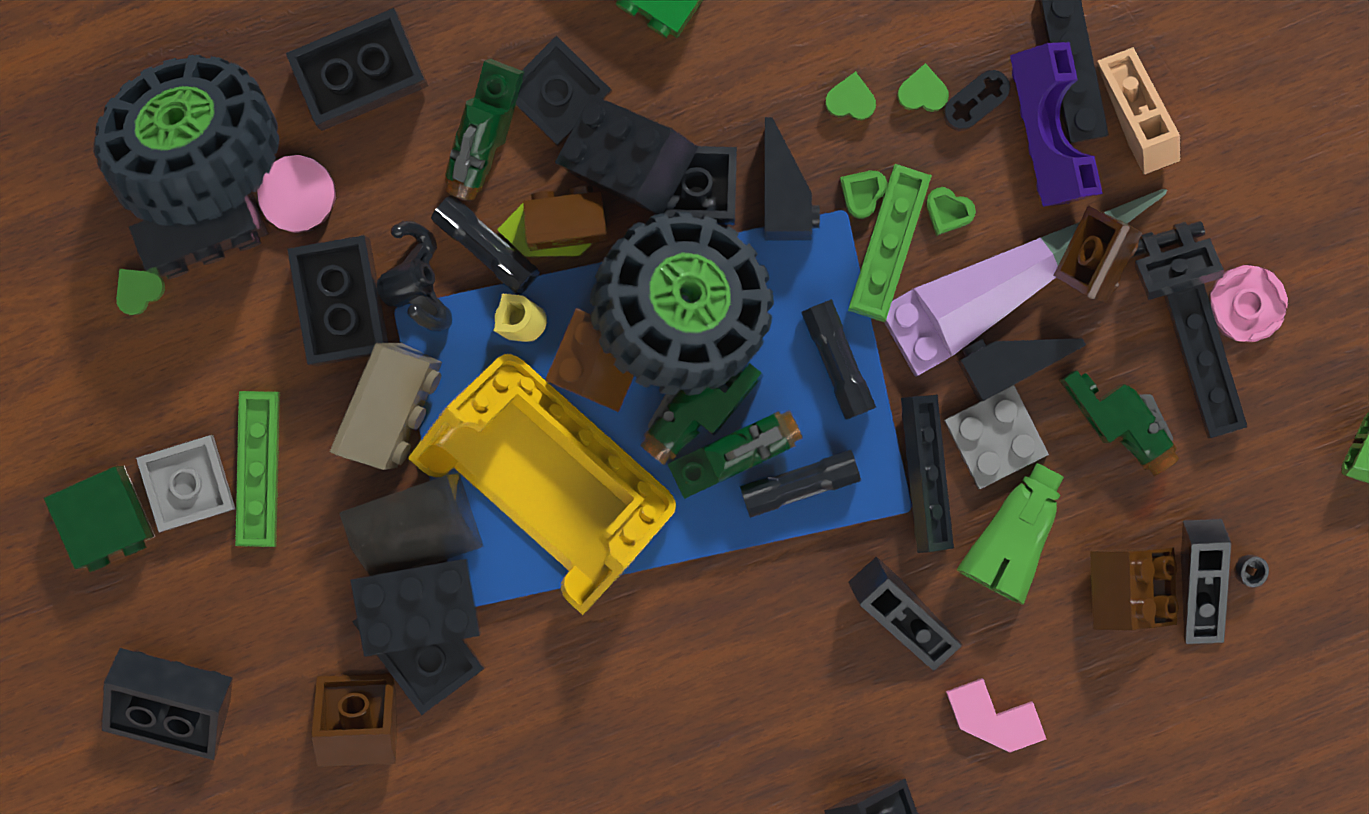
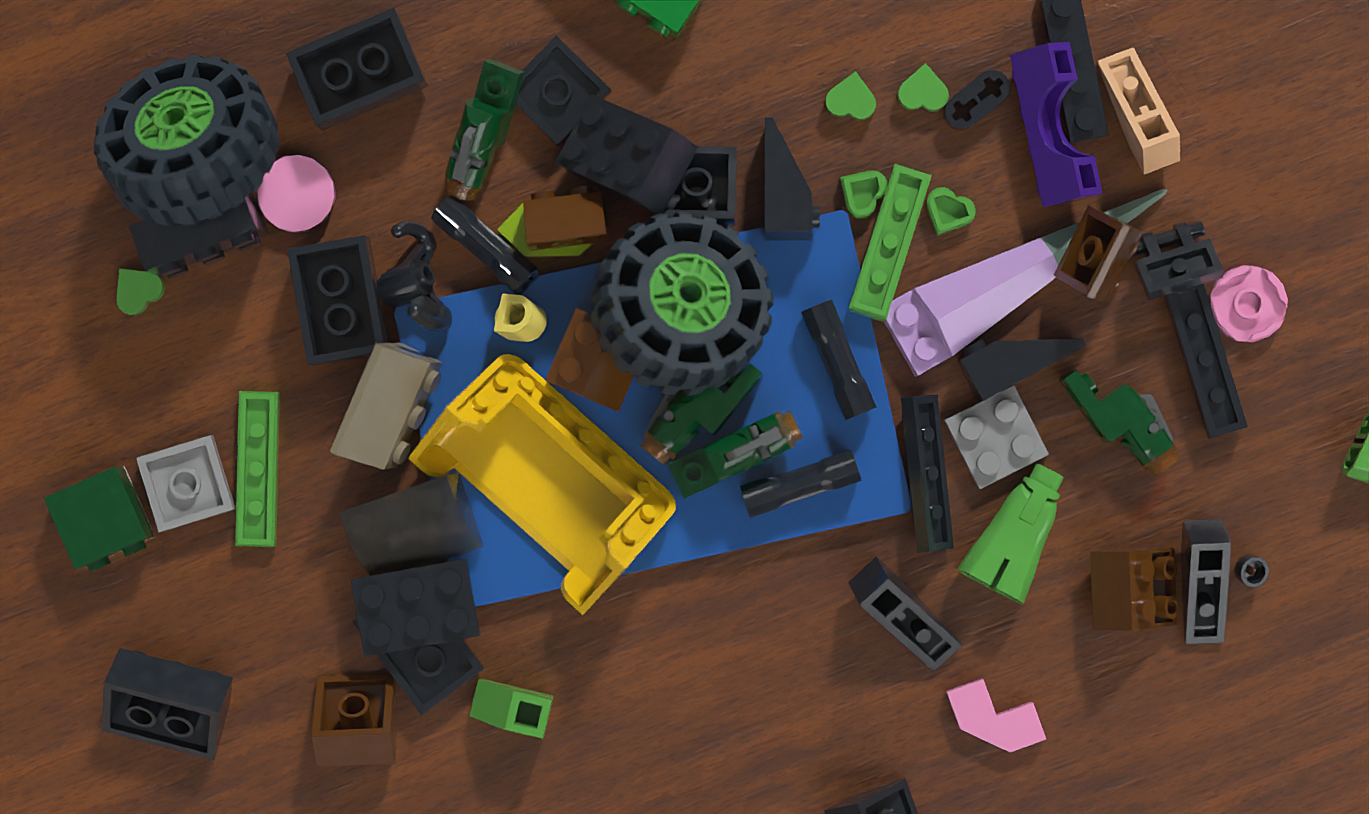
none -> bright green slope [469,678,554,739]

